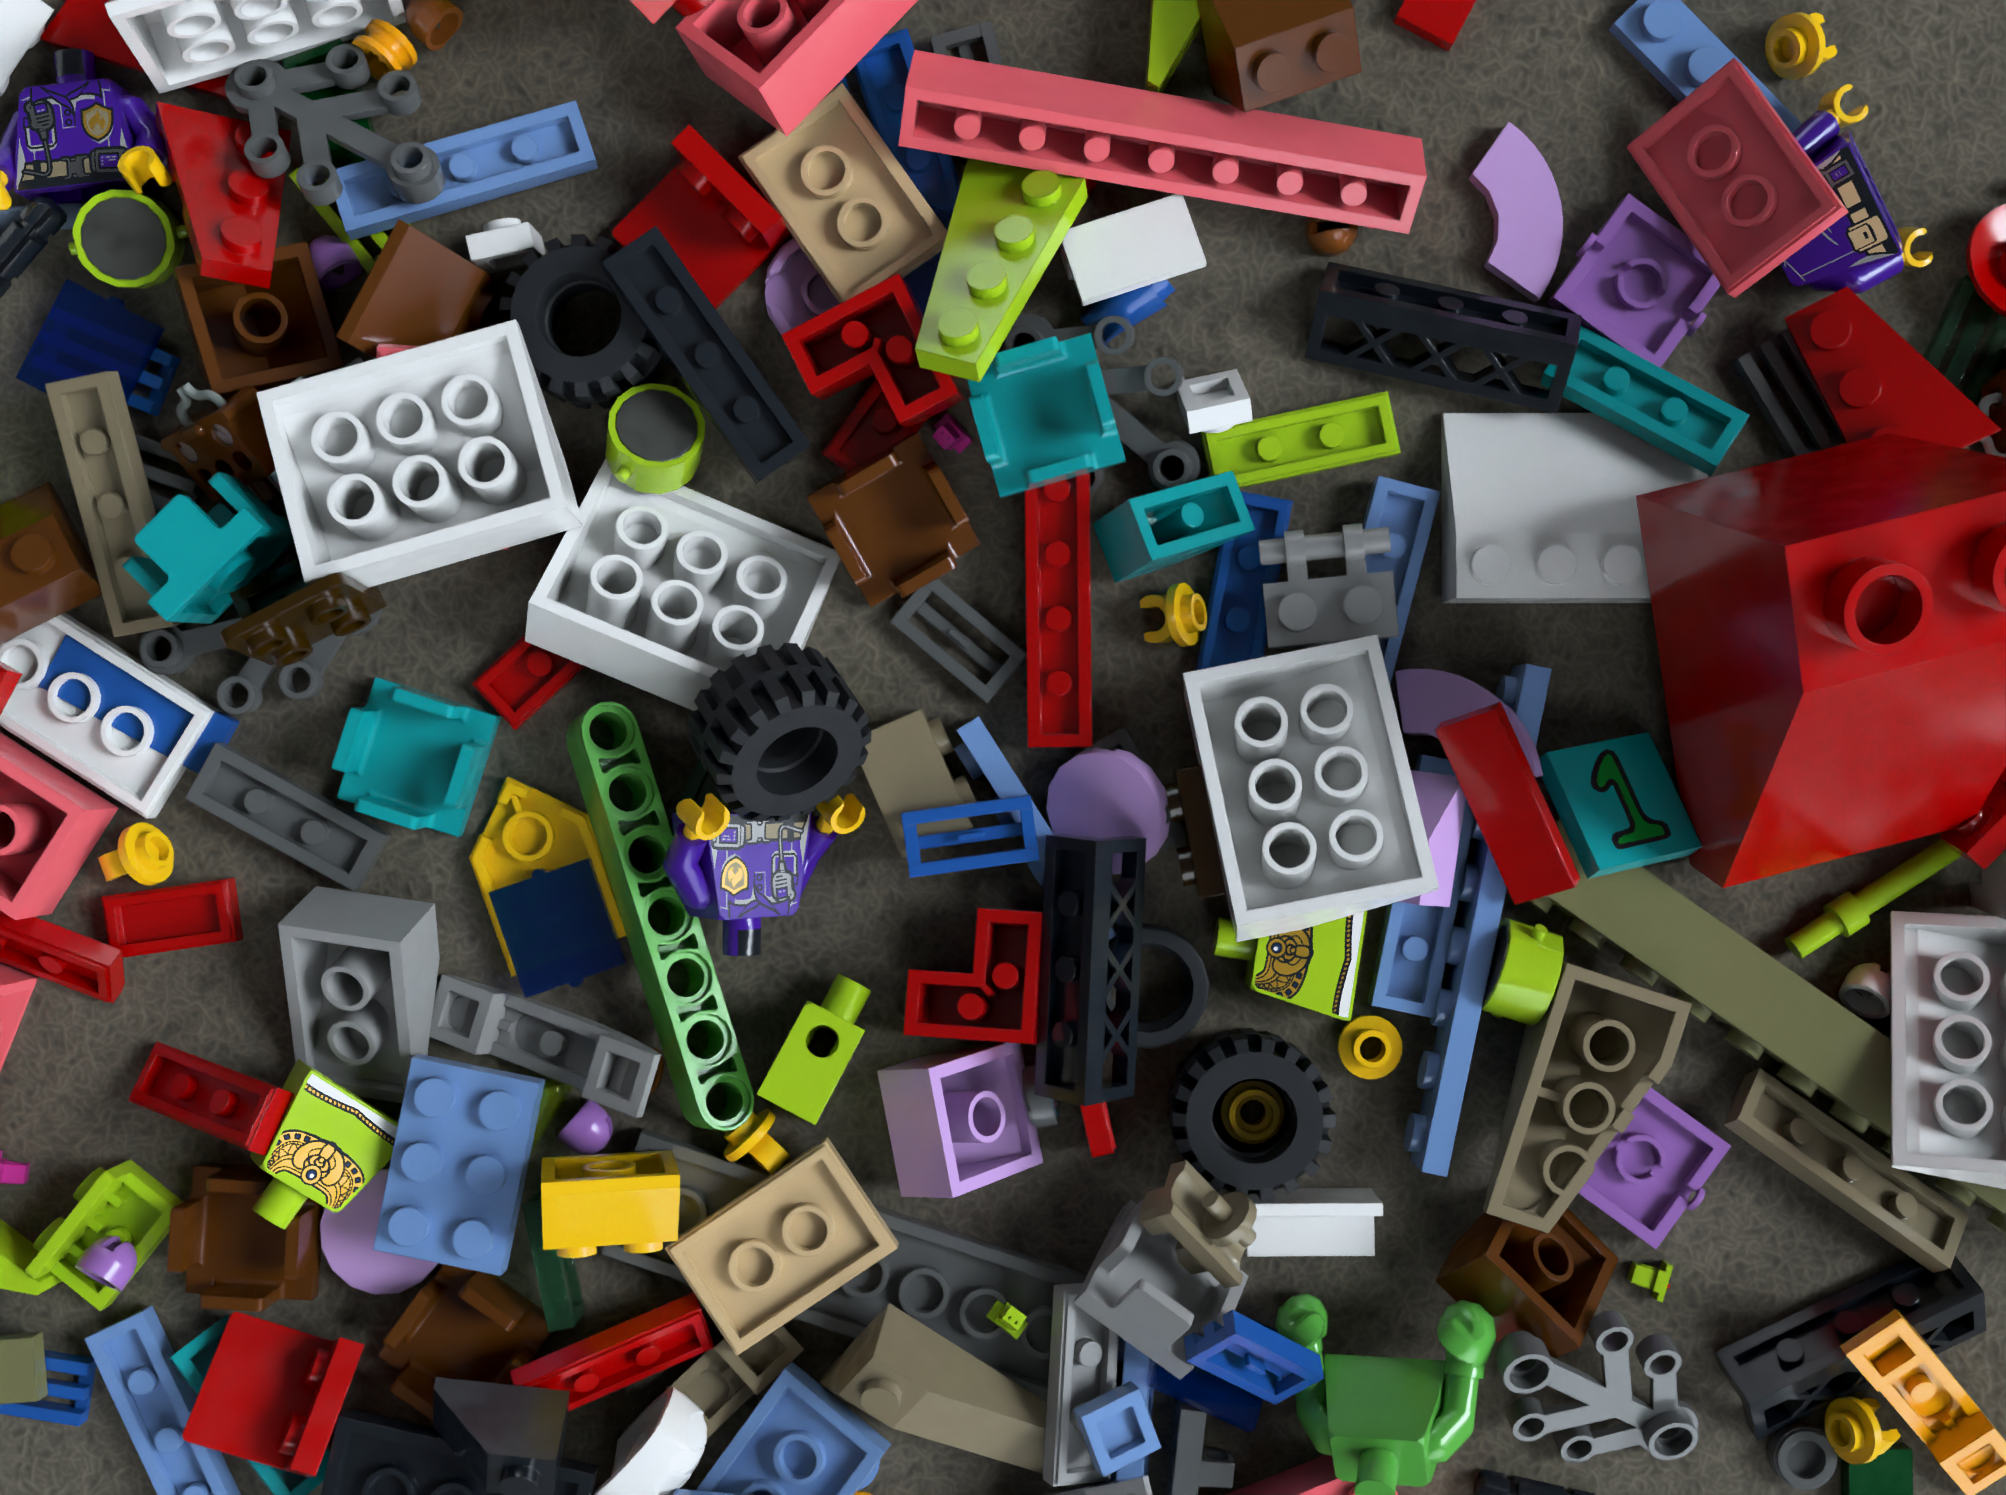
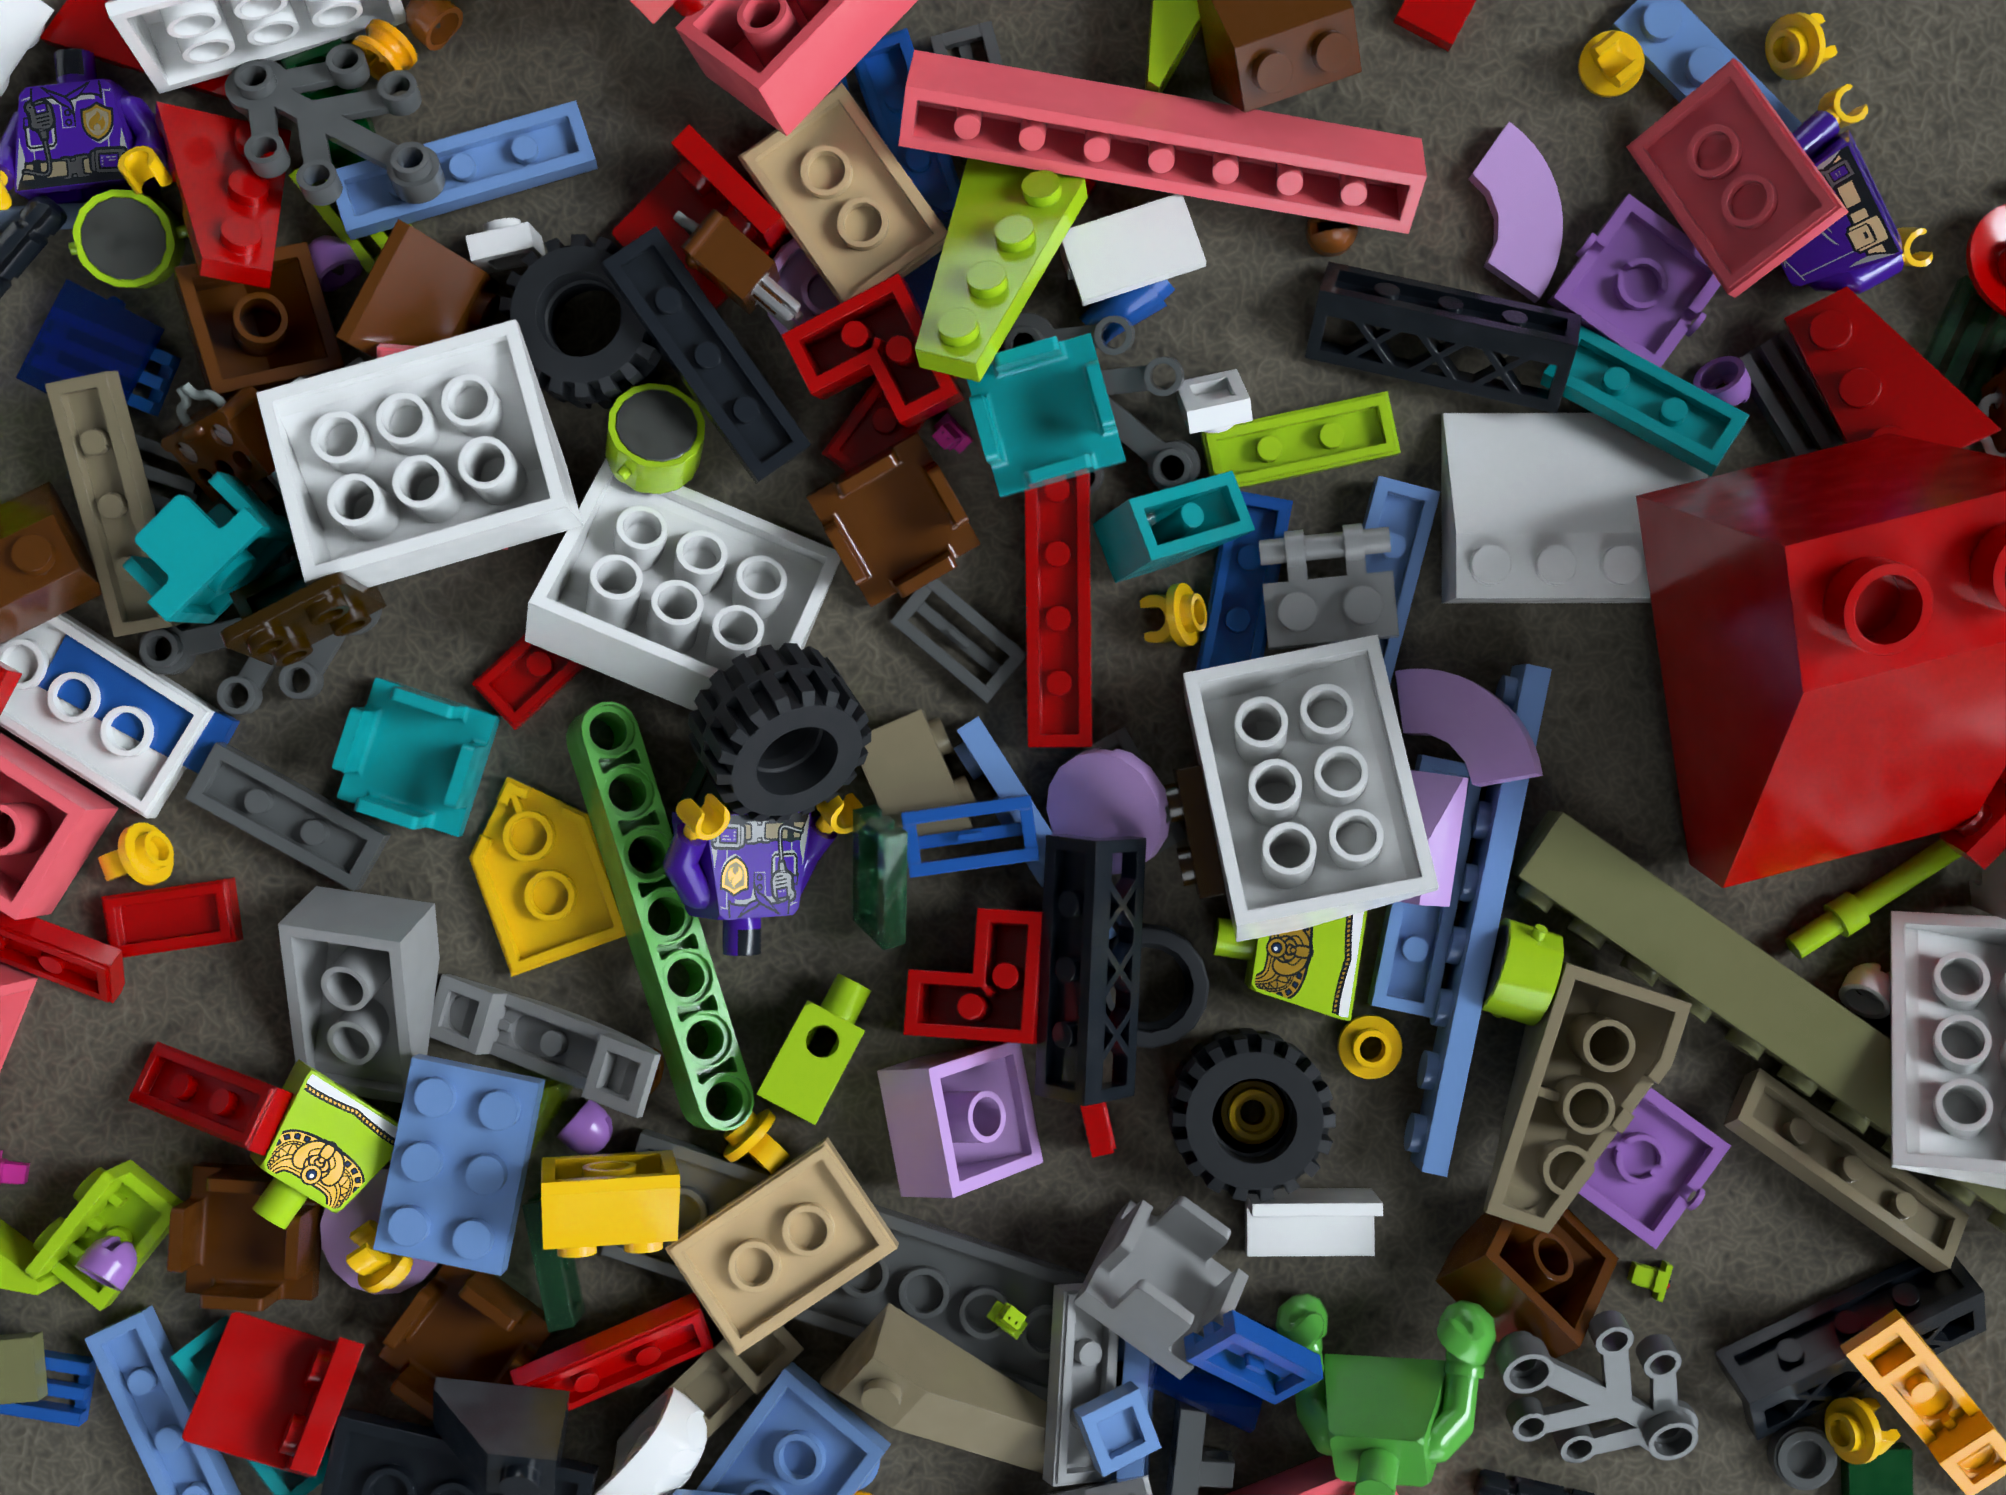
clear blue piece [489,858,627,998] -> none
dark grey tile [1022,1063,1060,1128] -> none
dark tan hips [1138,1160,1257,1288] -> none
red tile [1435,702,1581,905] -> none
teal tile [1539,732,1702,879] -> none
none -> yellow plate [346,1220,413,1293]
none -> reddish brown piece [673,208,803,330]
none -> clear green tile [853,804,908,950]
none -> yellow plate [1578,30,1645,98]
none -> medium lavender hinge [1693,356,1752,406]

